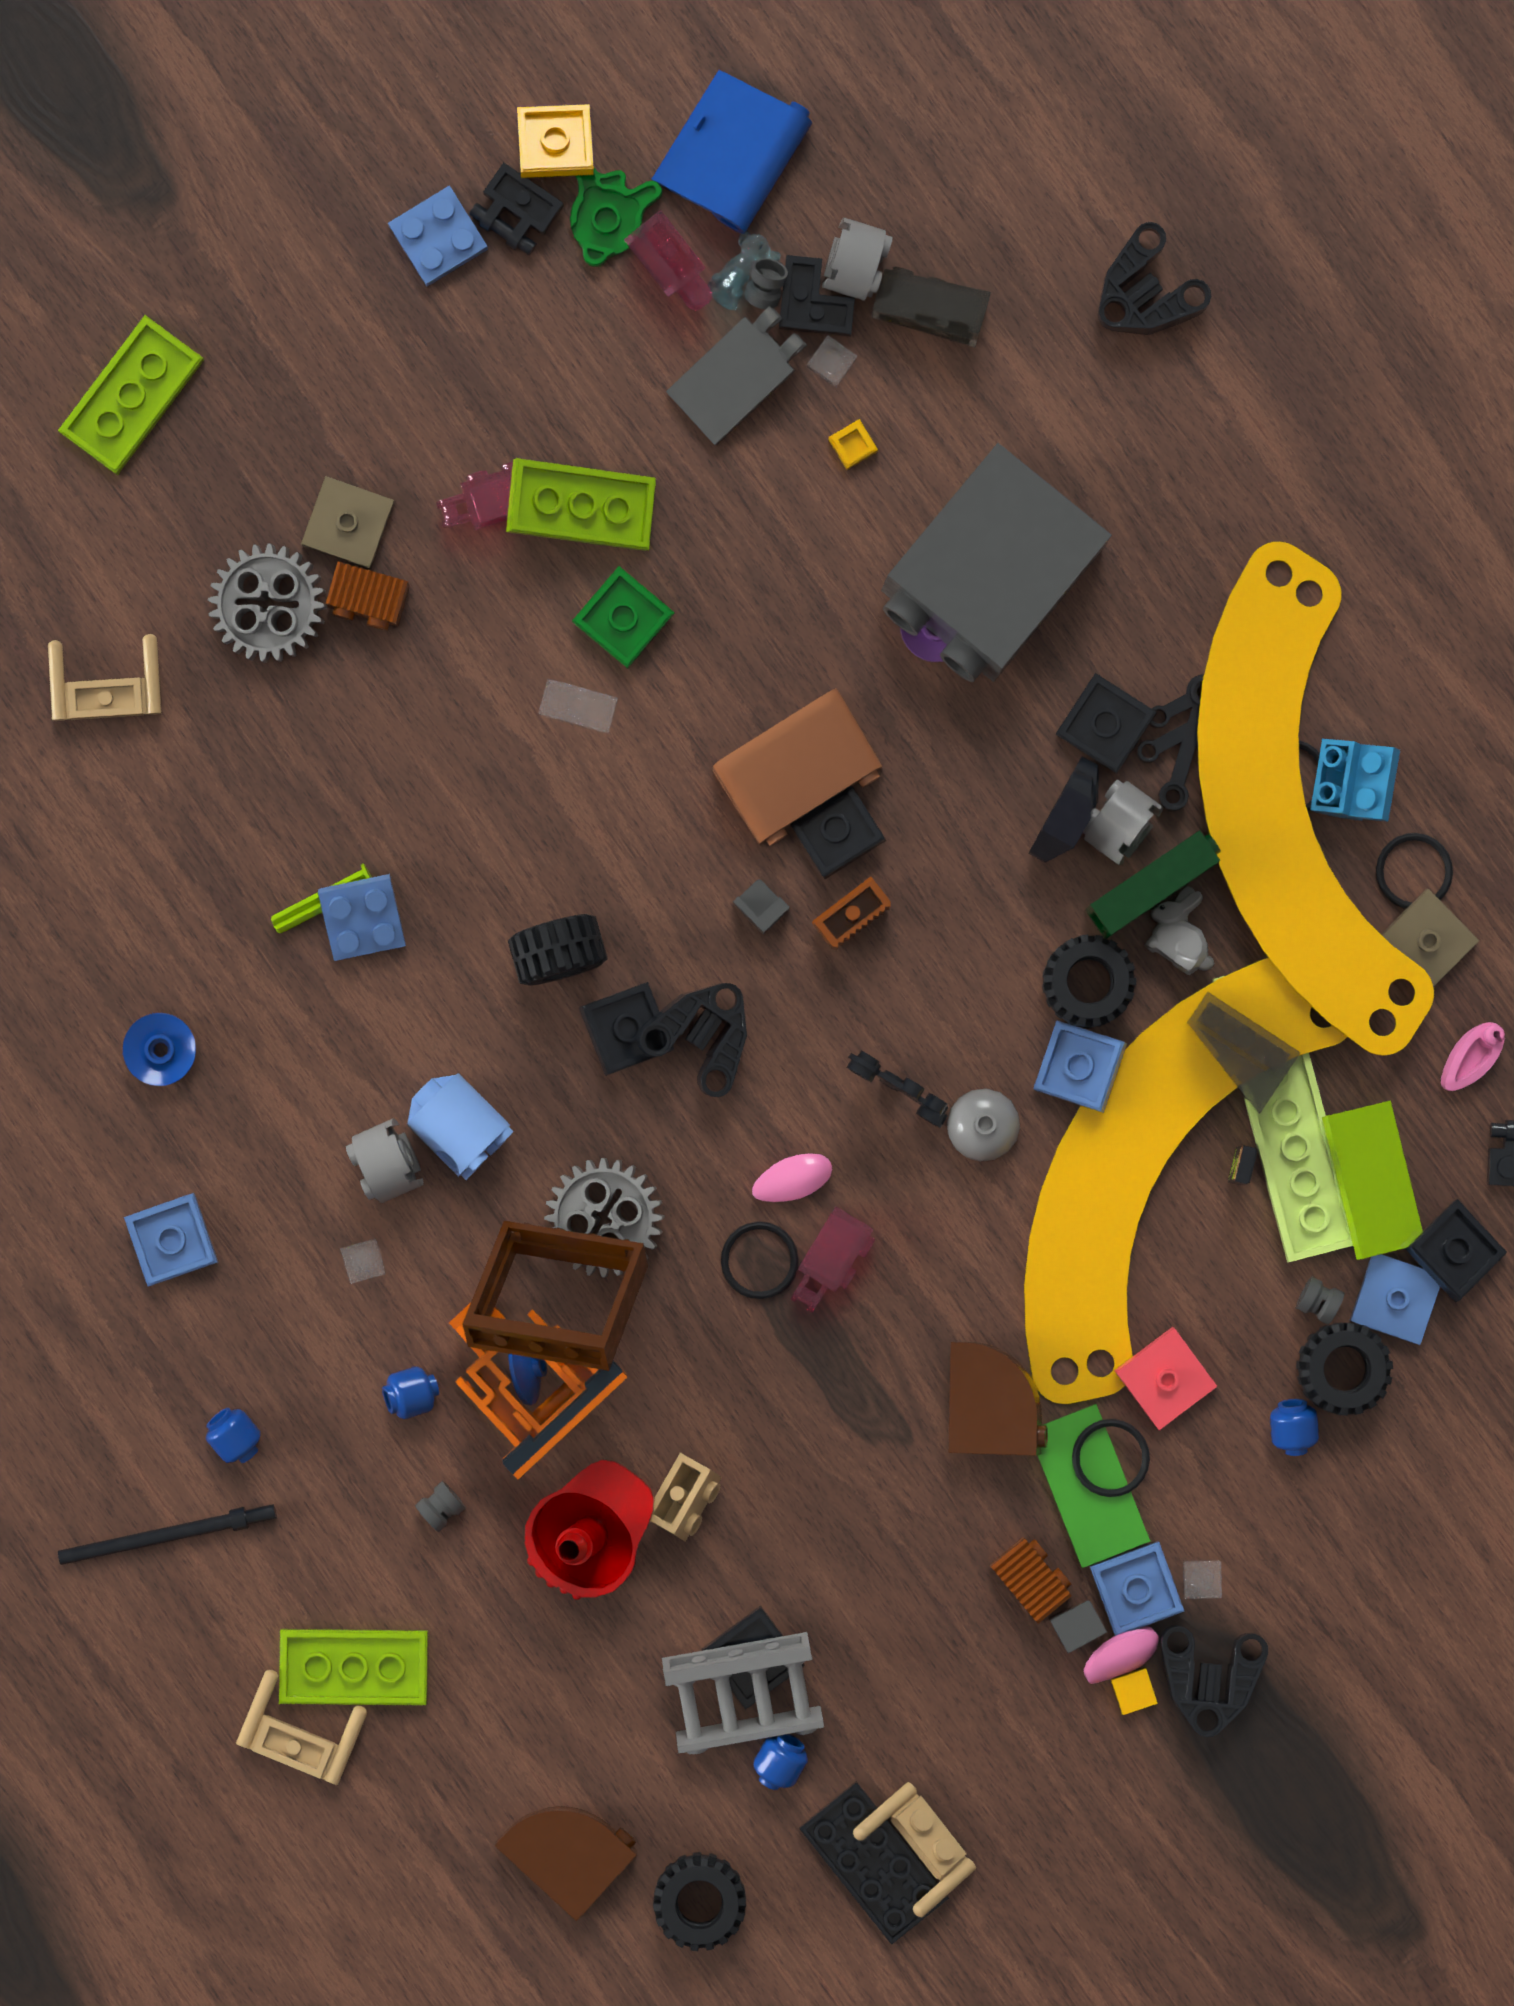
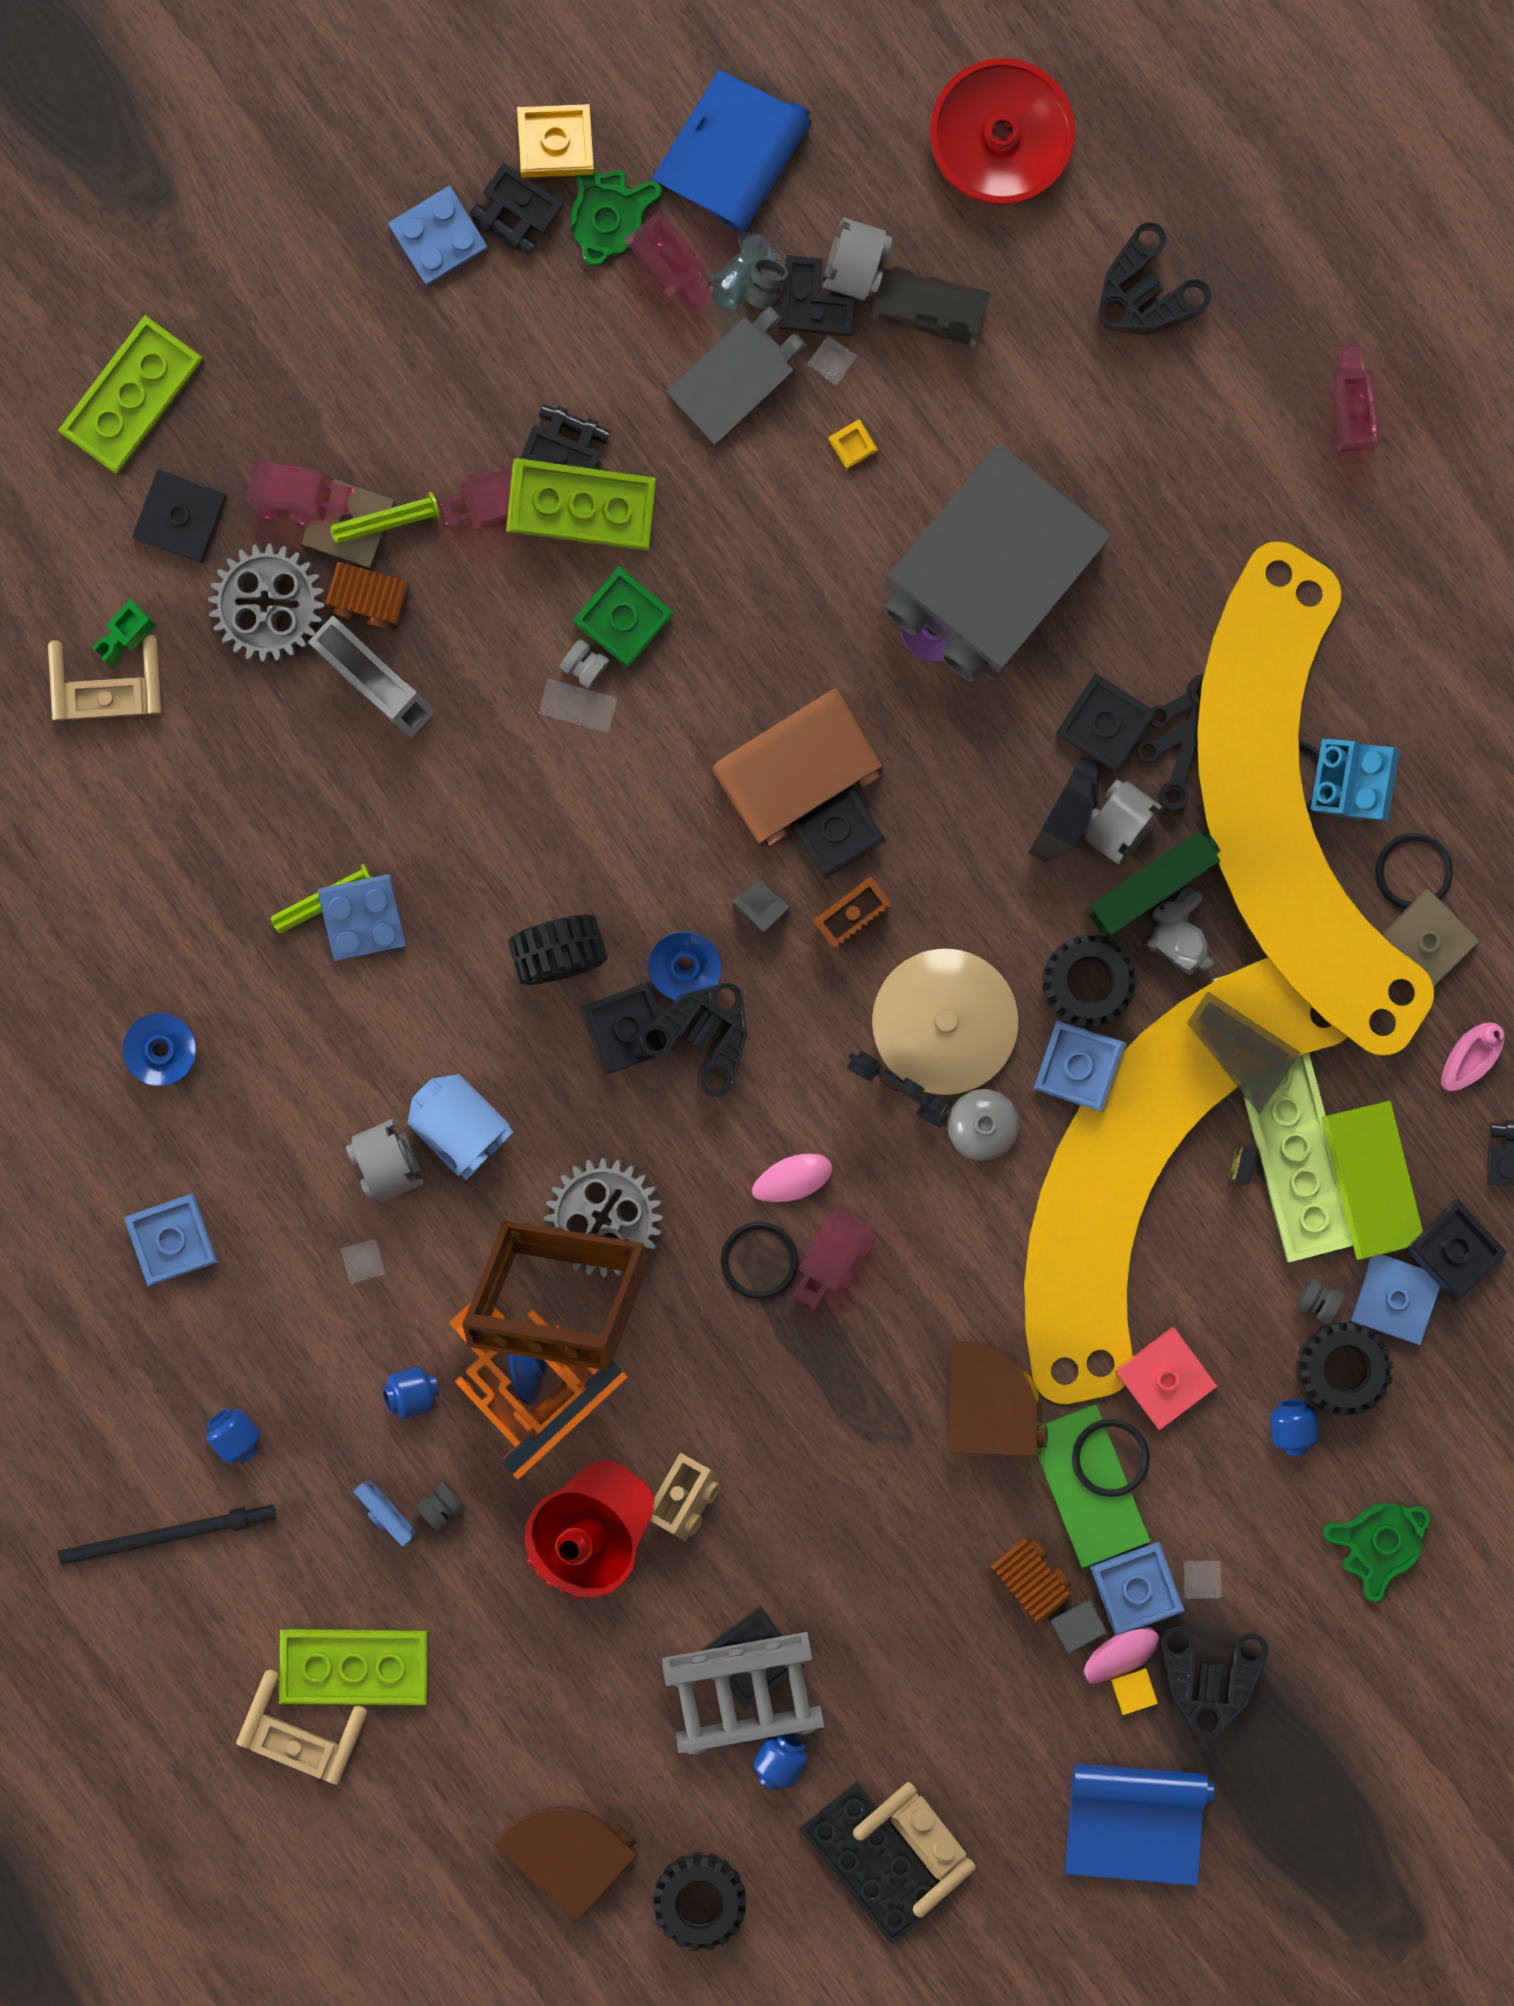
none -> green plate [92,599,157,666]
none -> black plate [132,469,227,563]
none -> clear pink brick [245,460,354,525]
none -> light grey arch [308,615,436,738]
none -> lime axle [330,492,440,544]
none -> medium blue plate [353,1480,417,1547]
none -> black plate [520,404,611,469]
none -> light grey wheel [559,639,610,689]
none -> blue dish [648,931,722,1000]
none -> tan dish [872,949,1018,1095]
none -> red dish [930,58,1075,206]
none -> blue door [1065,1762,1214,1886]
none -> green tile [1322,1503,1431,1603]
none -> clear pink brick [1331,344,1381,452]

